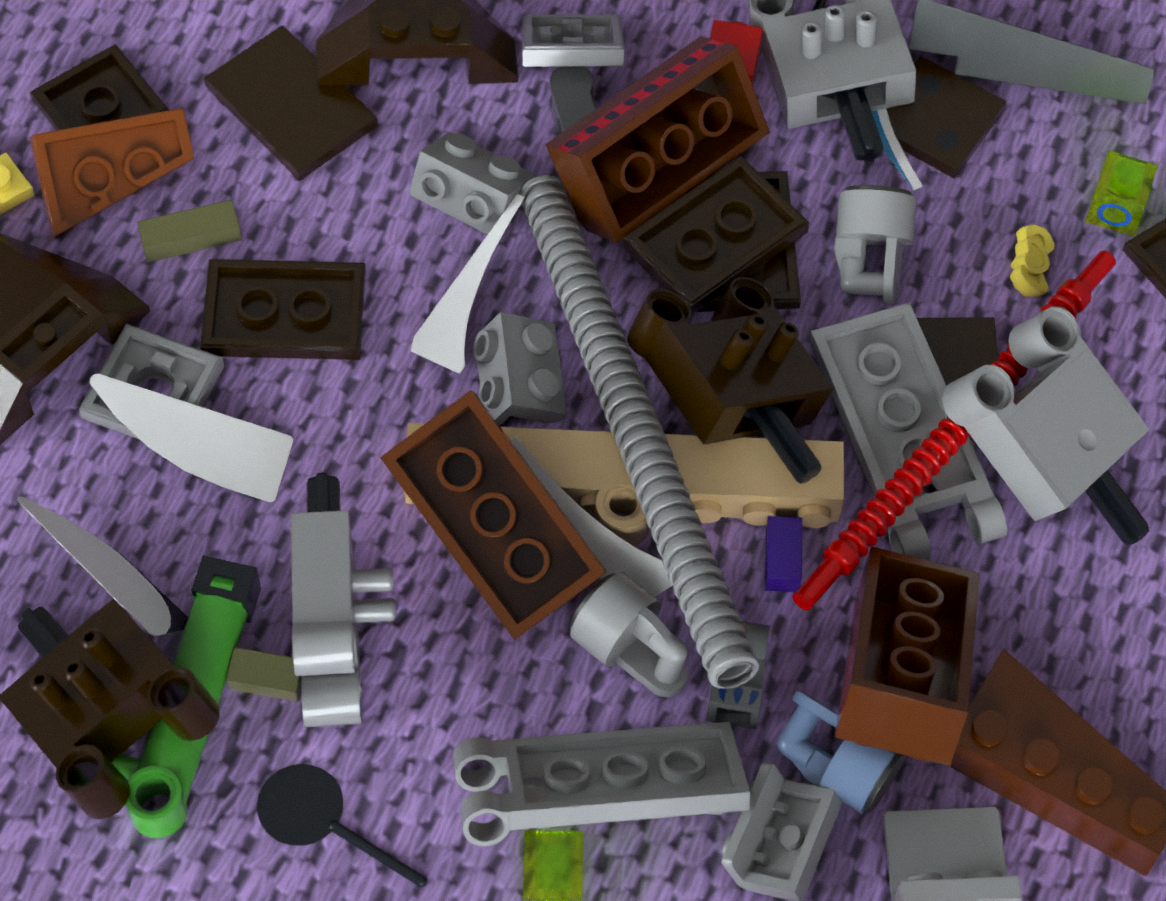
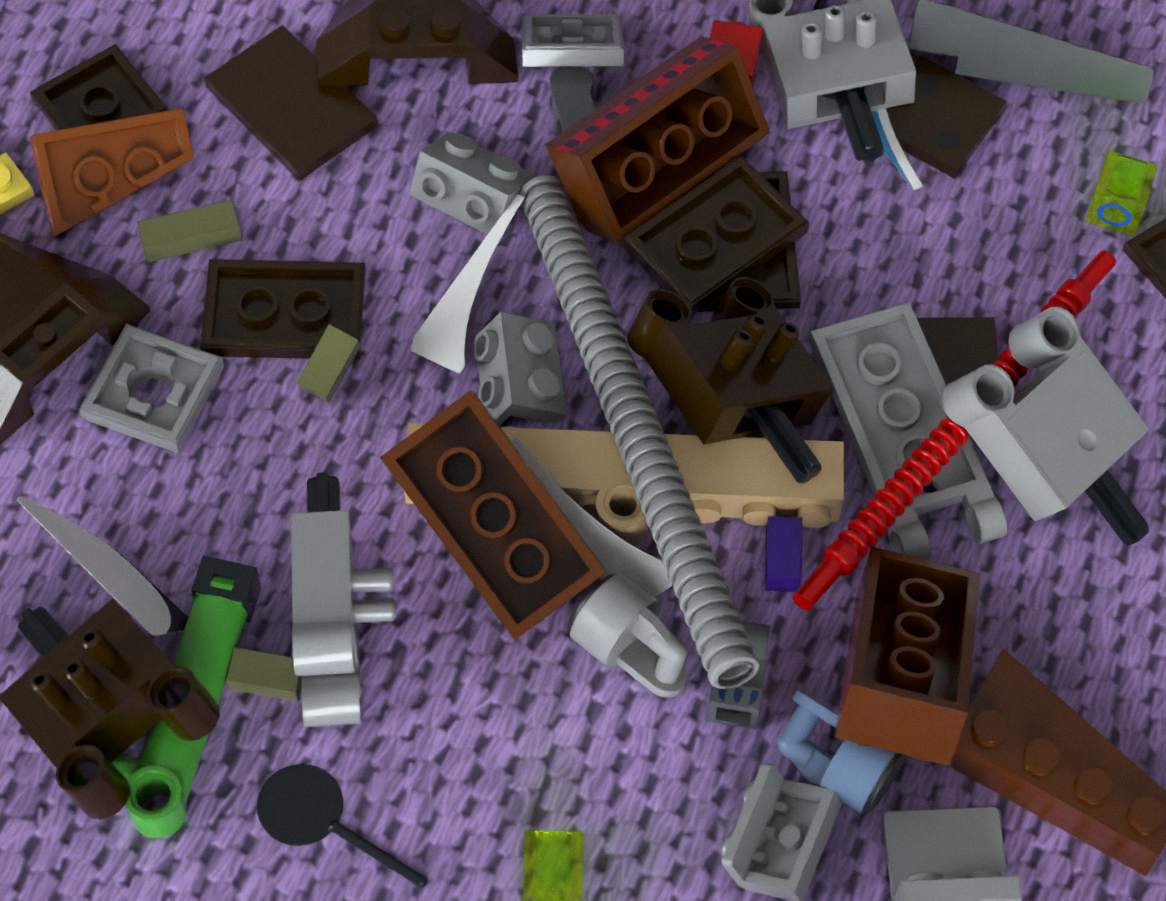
white sticker [90,374,293,502] -> none
light grey hinge [453,722,750,846] -> none
light grey piece [834,185,917,305] -> none
light yellow piece [1010,224,1055,298] -> none
none -> olive piece [297,324,361,403]

